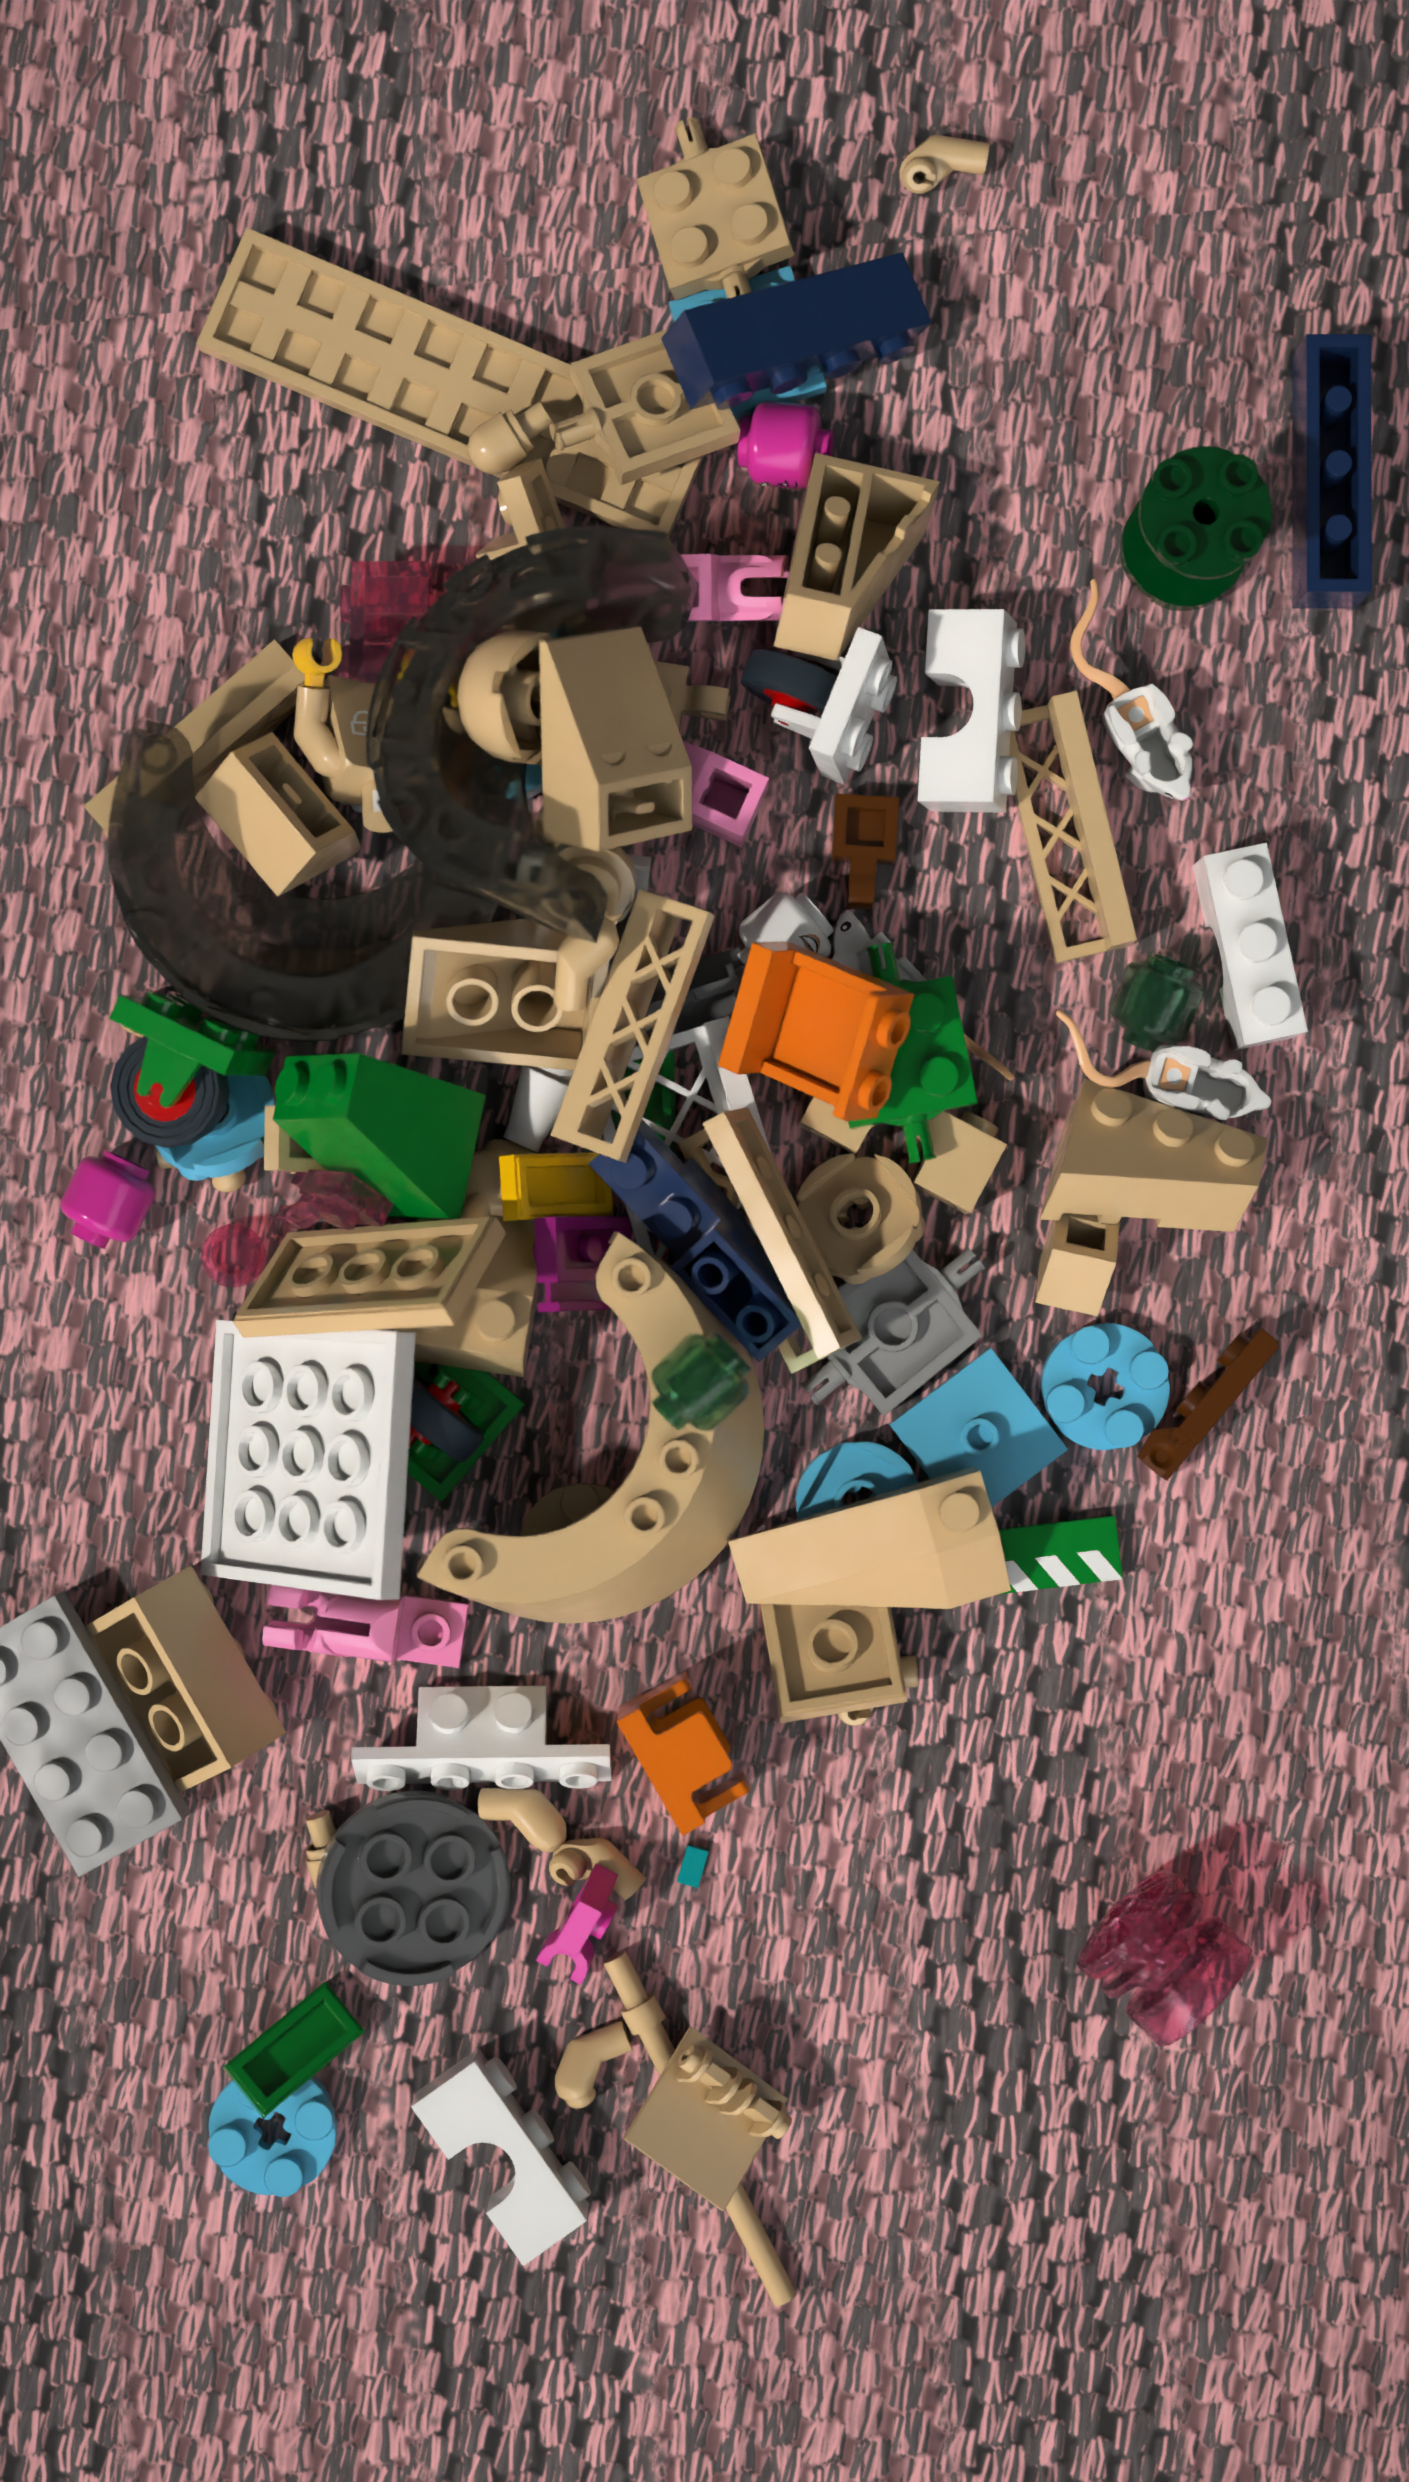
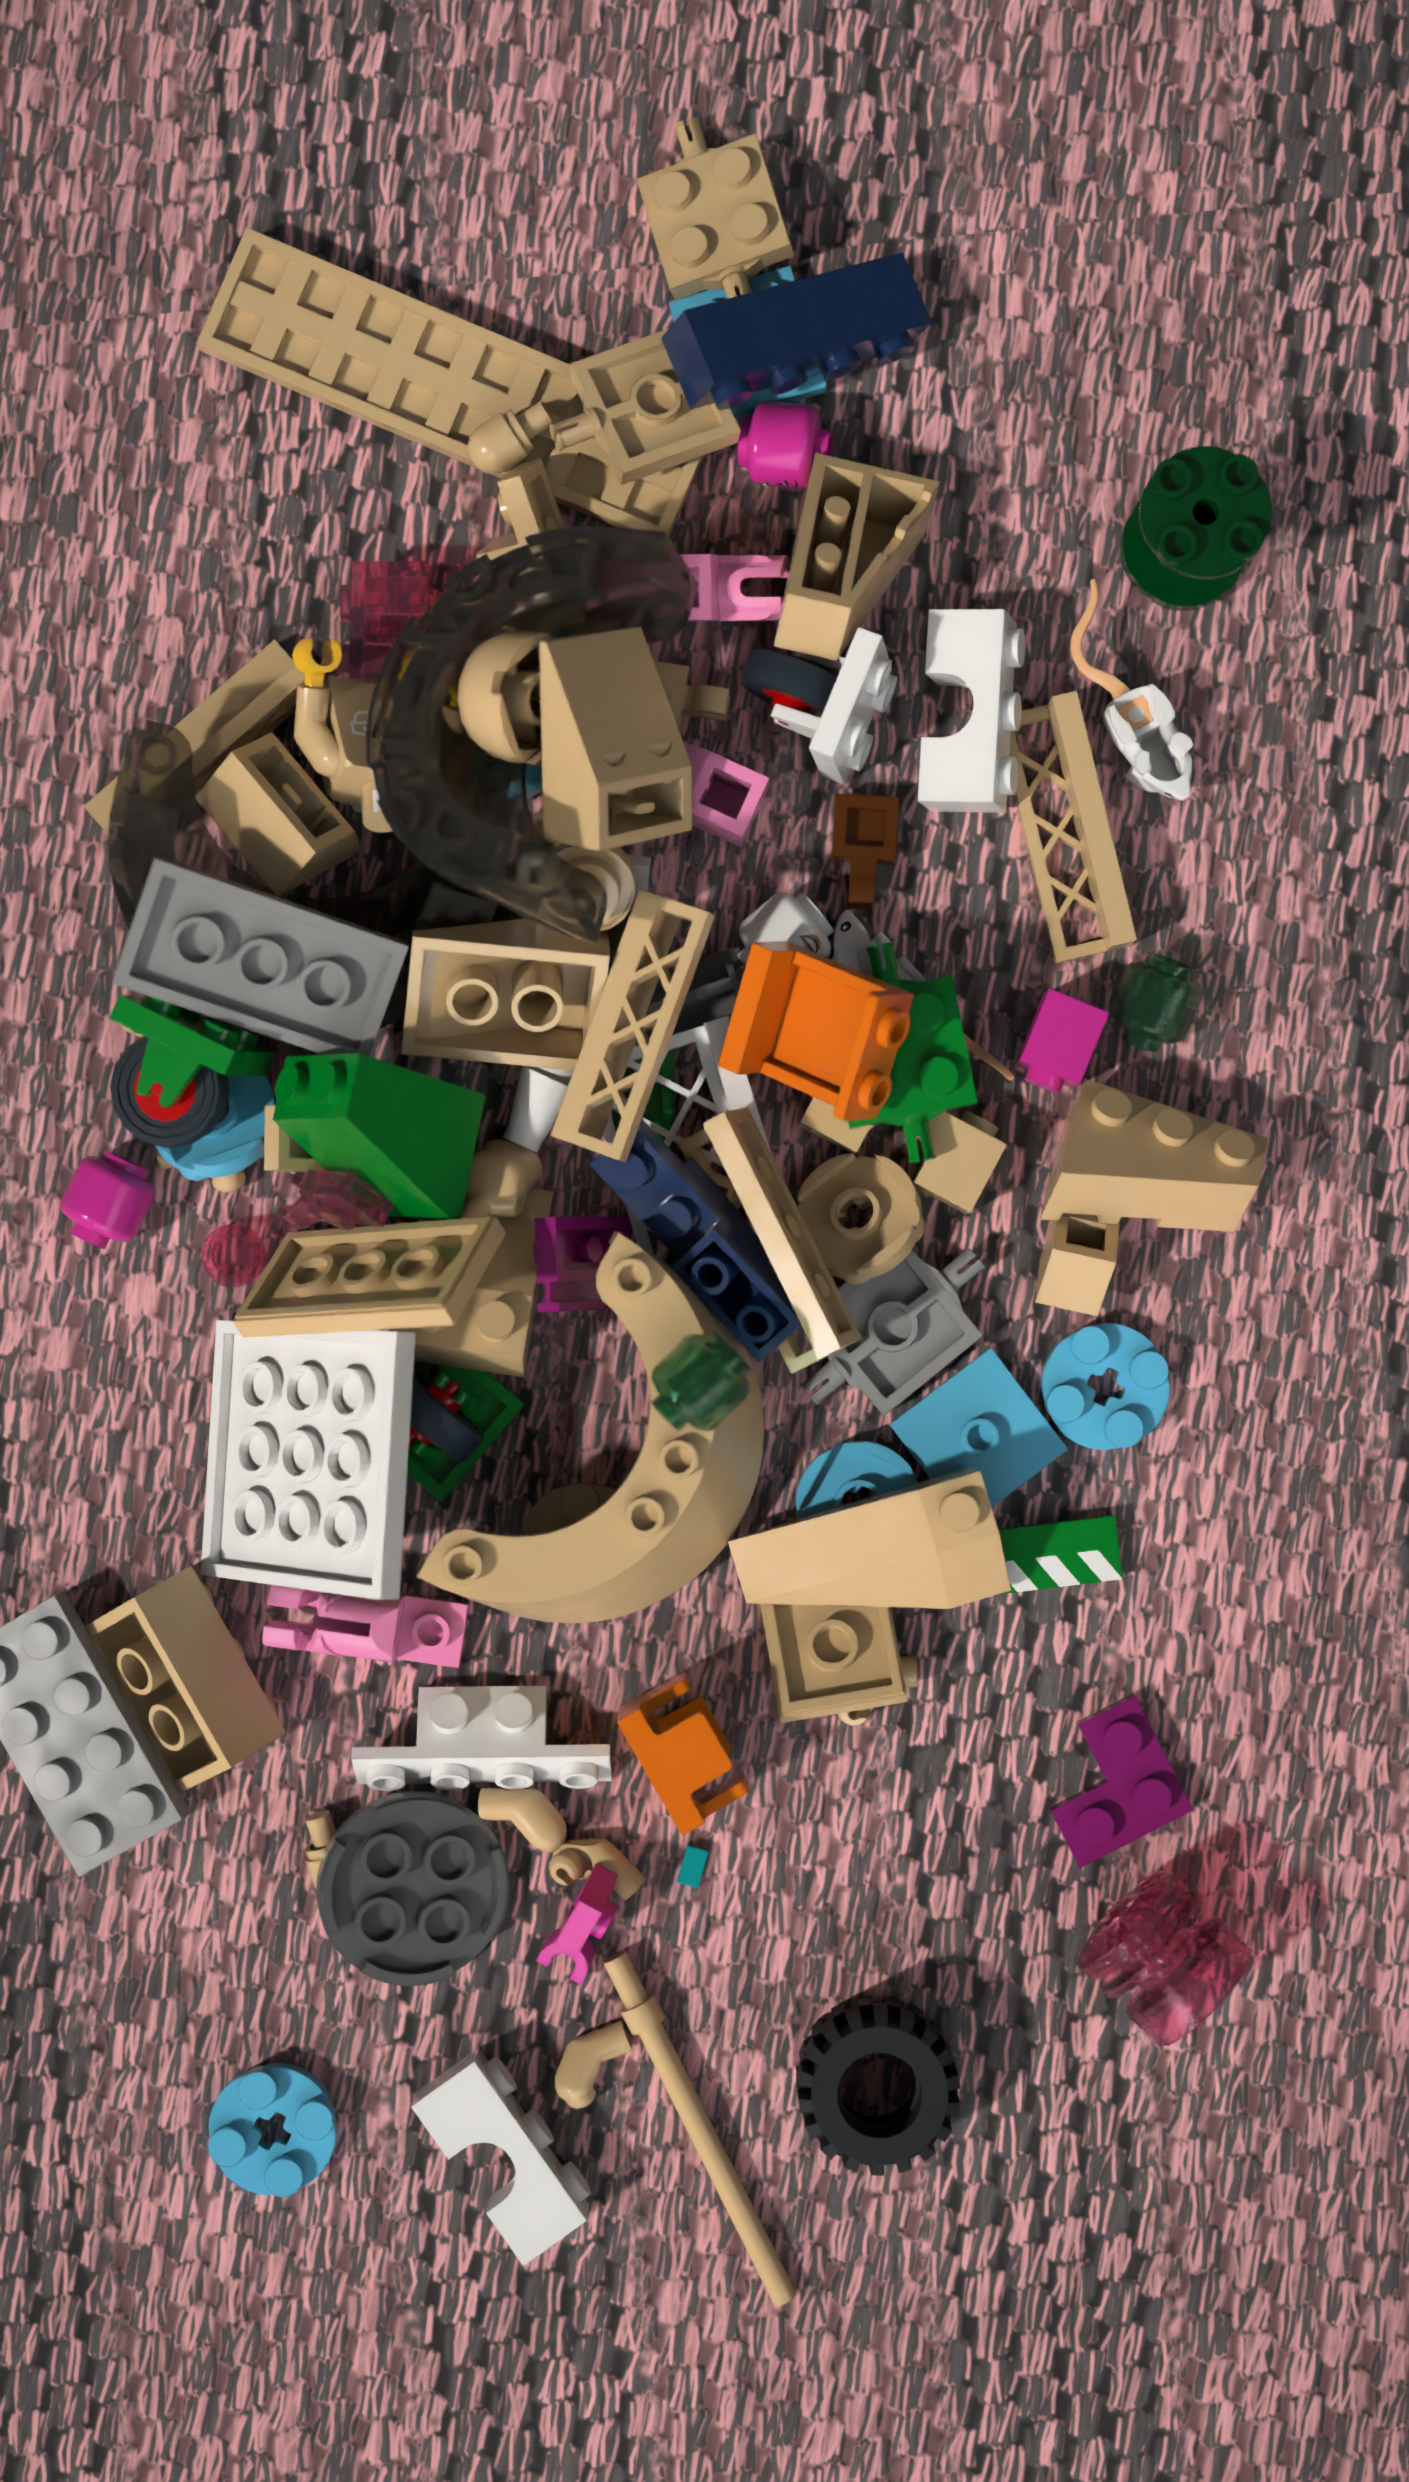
green tile [223,1982,365,2119] -> none
yellow tile [499,1152,614,1221] -> none
tan arm [553,915,619,1012] -> none
tan hinge [623,2027,792,2211] -> none
tan arm [900,135,990,194] -> none
white animal [1056,1010,1272,1120] -> none
reddish brown hinge [1137,1328,1279,1481] -> none
white arch [1192,843,1308,1051] -> none
dark blue brick [1292,334,1372,609] -> none
none -> light grey plate [112,854,409,1056]
none -> black tyre [796,1995,961,2176]
none -> dark pink brick [1014,988,1109,1094]
none -> magenta plate [1049,1693,1193,1868]

